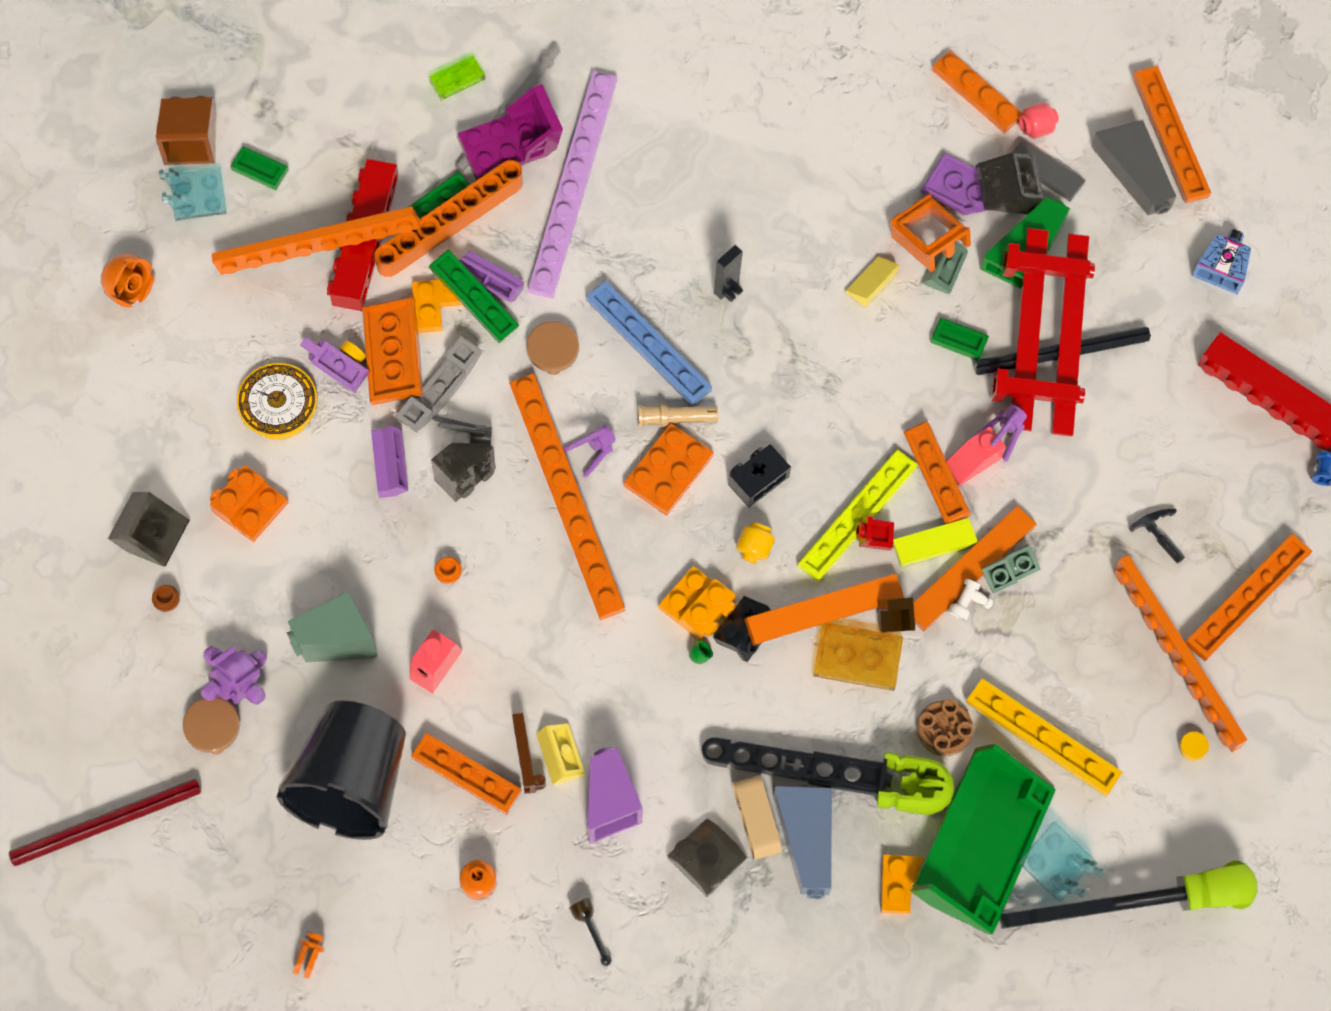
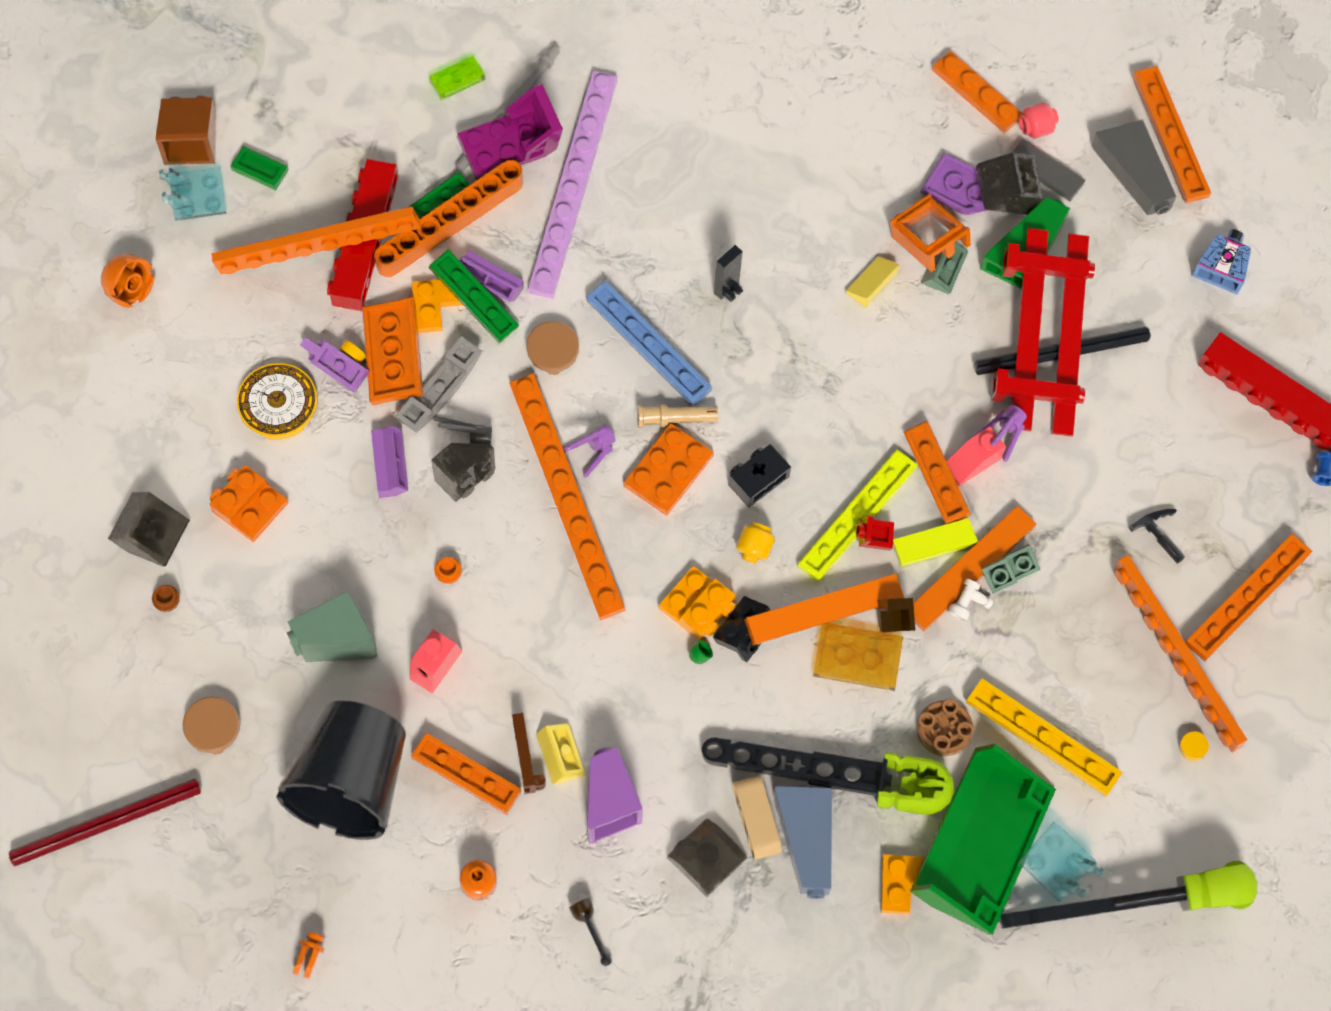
medium lavender piece [201,646,267,705] -> none
green tile [930,317,989,360] -> none

